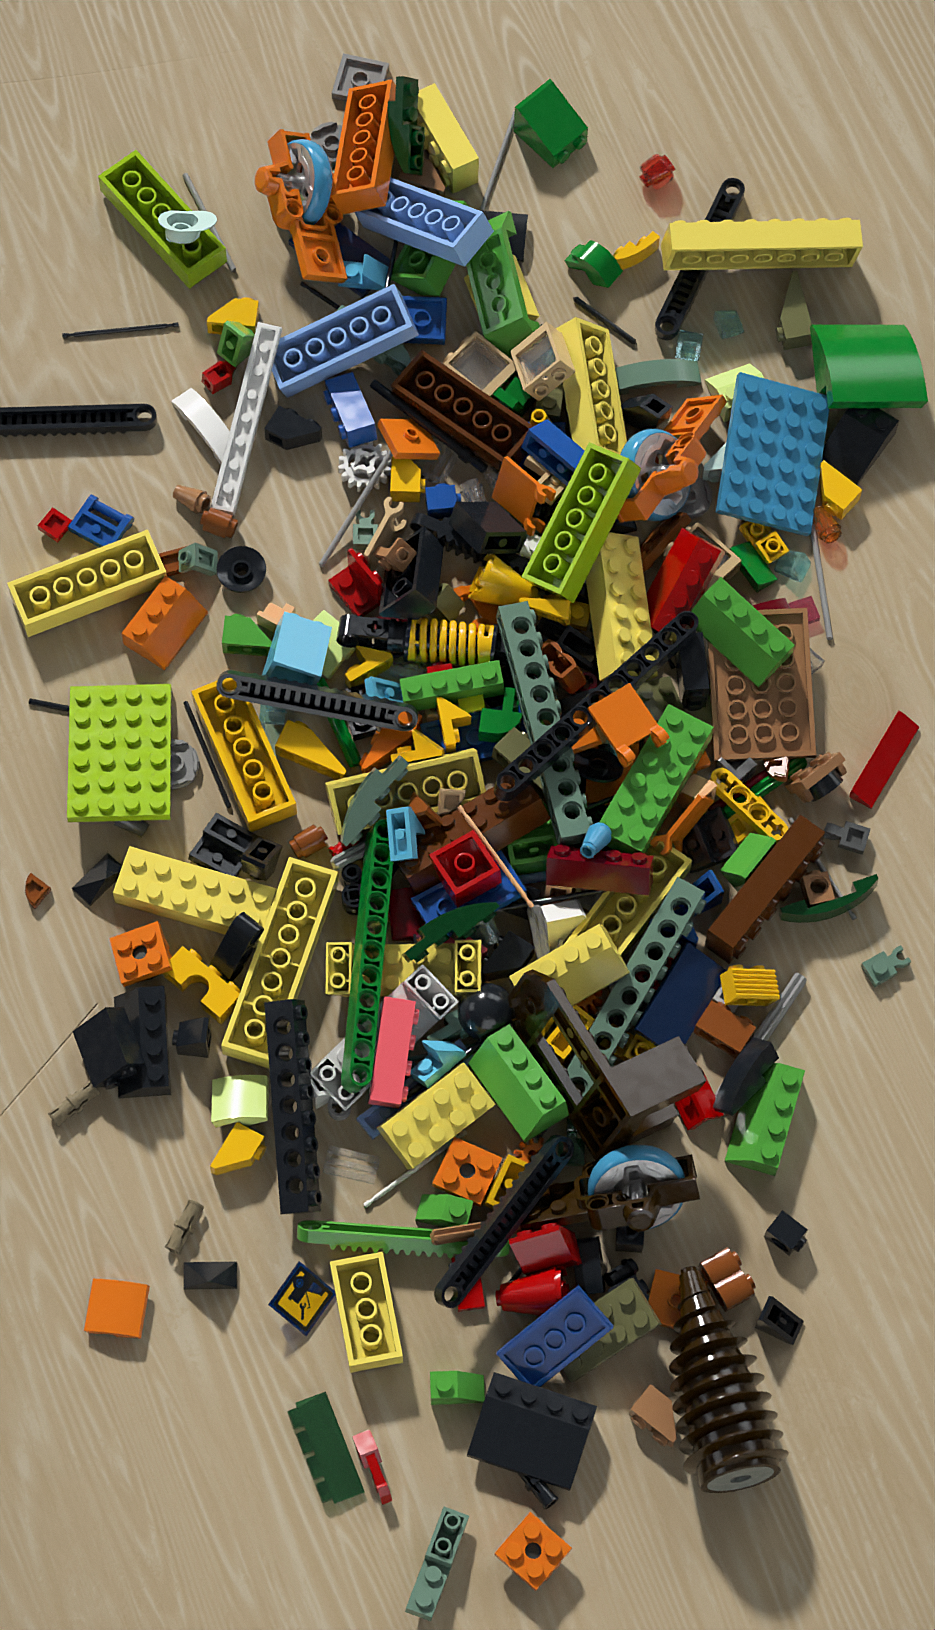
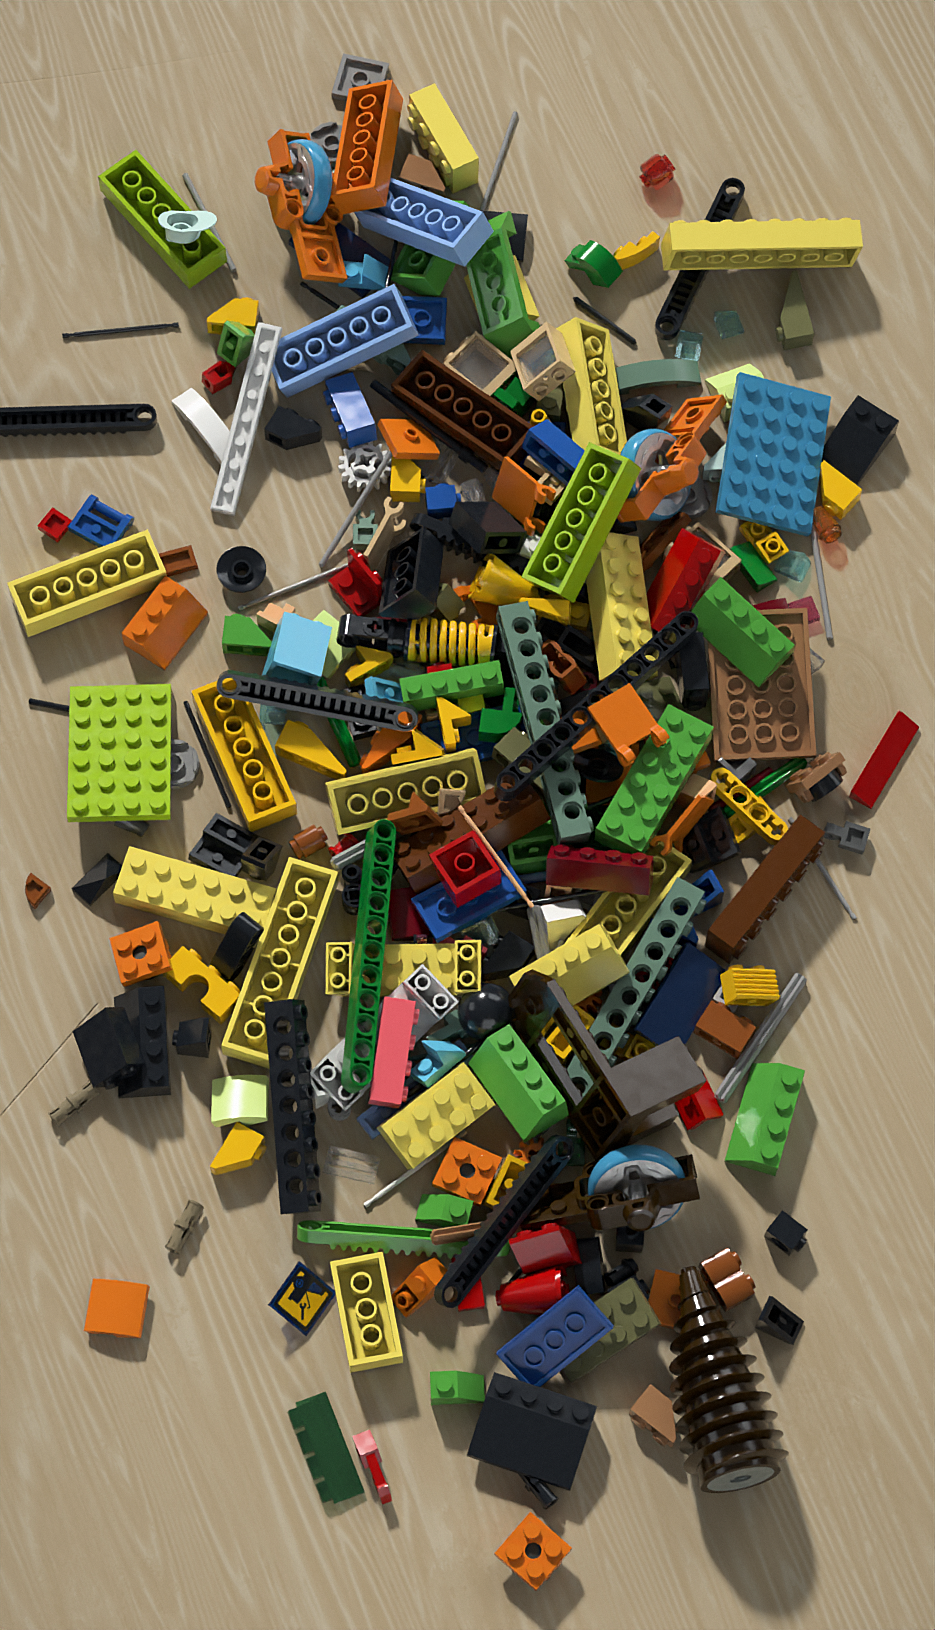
medium nougat cone [173,485,211,514] -> none
sand green bracket [178,543,218,576] -> none
black slope [183,1261,237,1290] -> none
dark orange brick [200,507,238,539] -> none
sand green slope [340,755,409,847] -> none
medium nougat bracket [373,538,417,572] -> none
medium azure slope [386,807,425,862] -> none
dark green slope [388,76,425,176] -> none
dark green slope [402,902,500,963] -> none
sand green slope [405,1507,469,1621] -> none
green slope [514,79,588,168] -> none
dark azure cone [580,822,612,858] -> none
black slope [713,1037,779,1116] -> none
bright green slope [720,833,776,892] -> none
dark orange tile [763,757,790,782] -> none
dark green slope [779,874,878,923] -> none
medium nougat brick [800,870,835,908] -> none
green slope [810,325,928,408] -> none
sand green plate [861,945,911,988] -> none
none -> light grey piece [238,563,348,611]
none -> orange slope [391,1257,448,1318]

